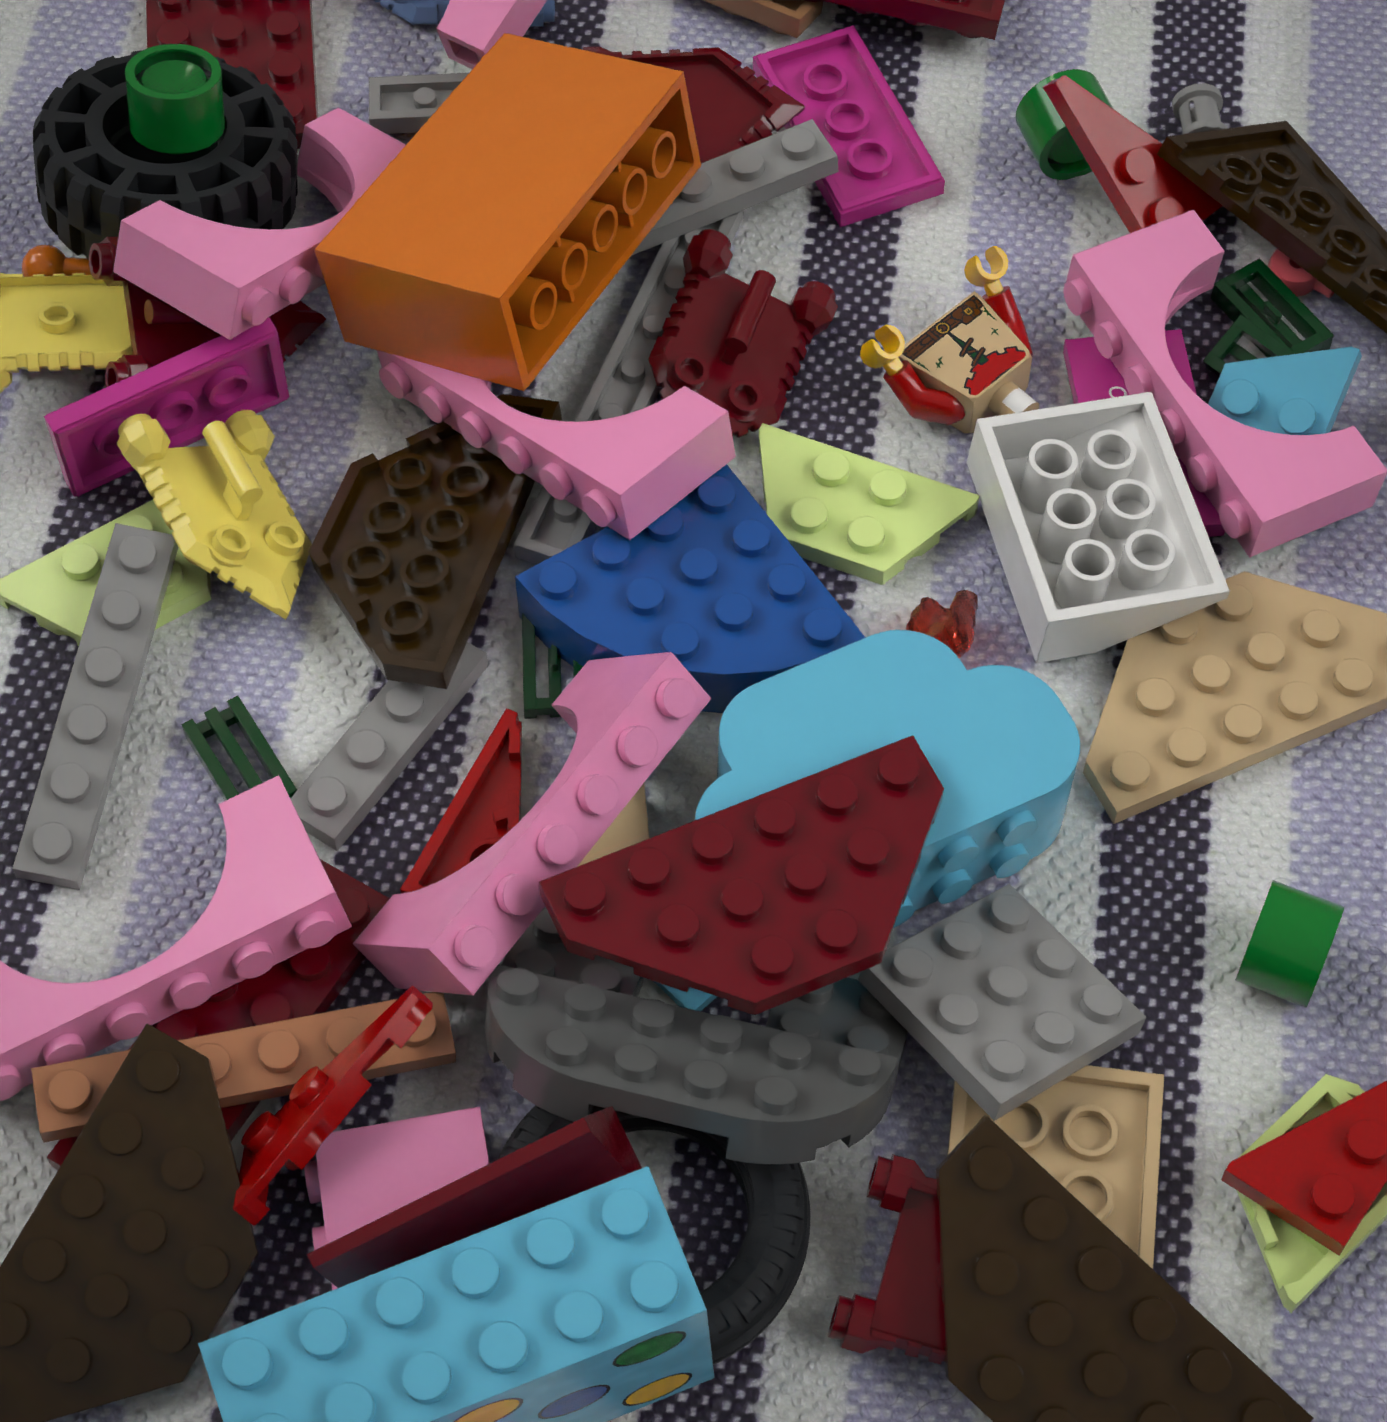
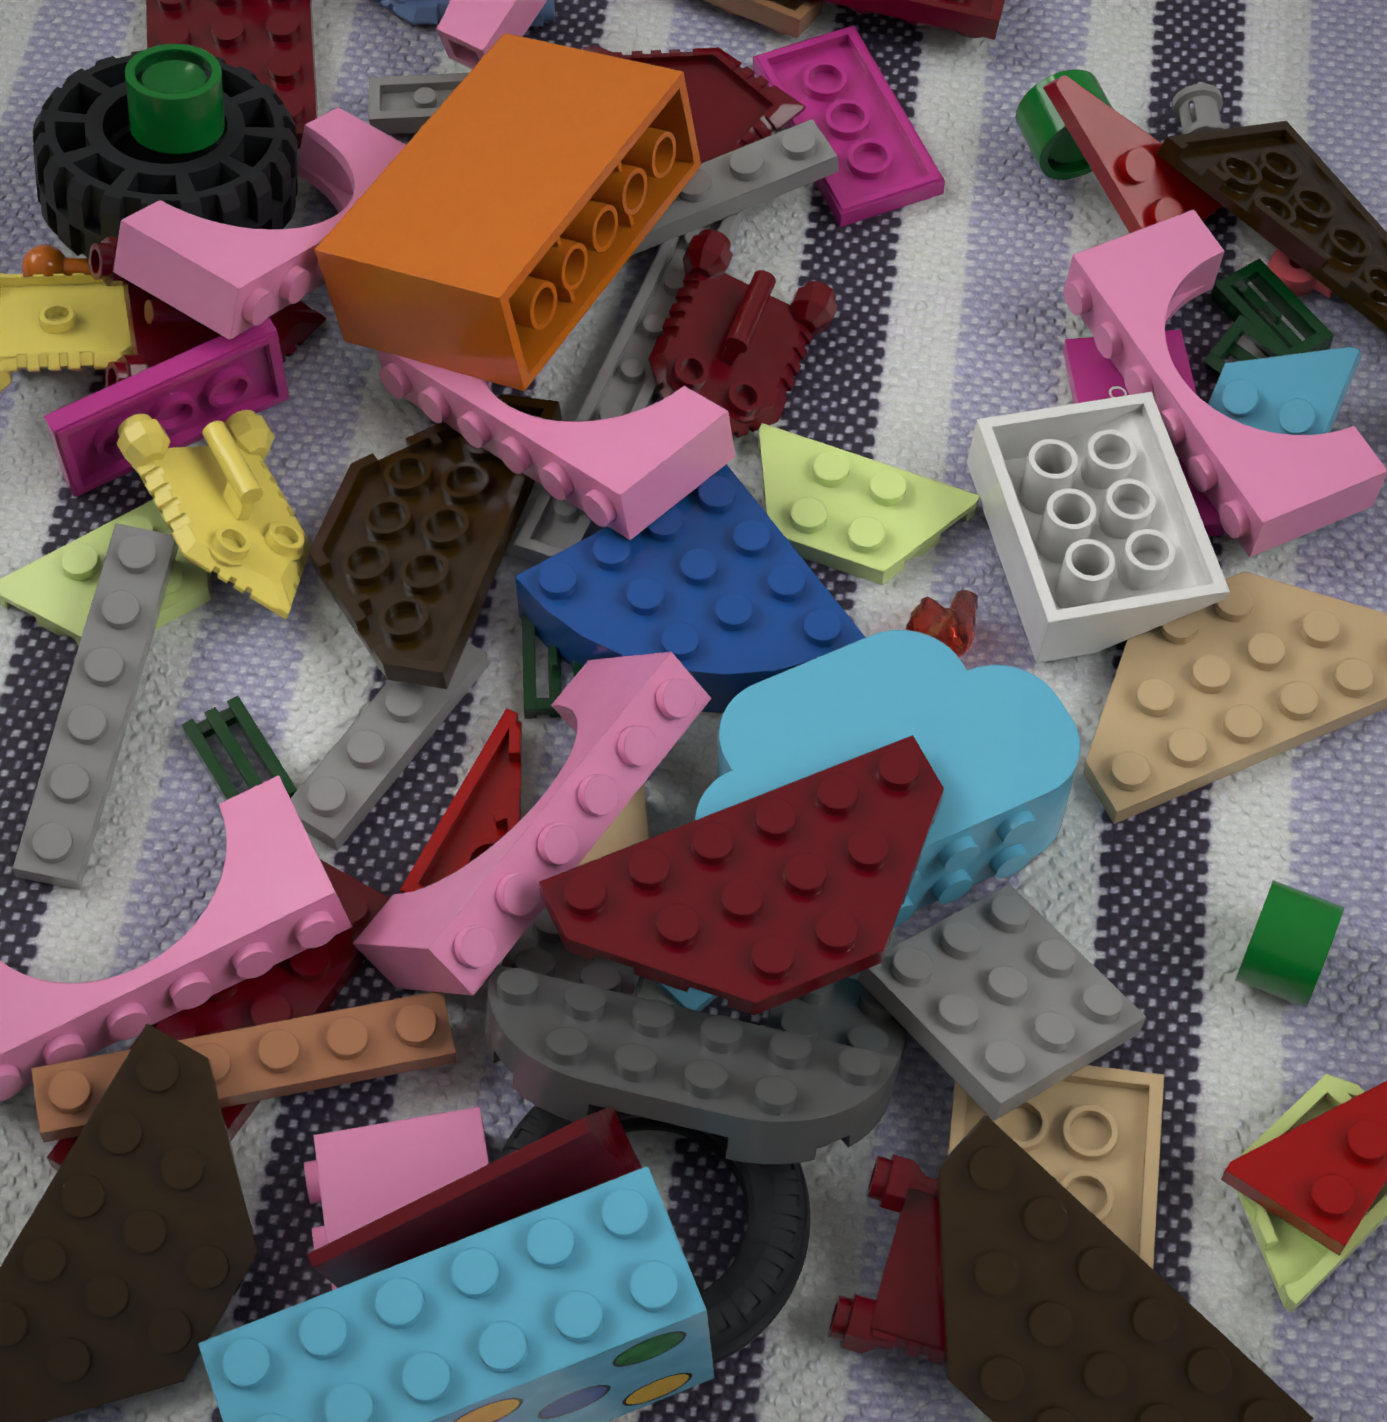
red wing [233,985,433,1226] -> none
torso [860,246,1039,433] -> none

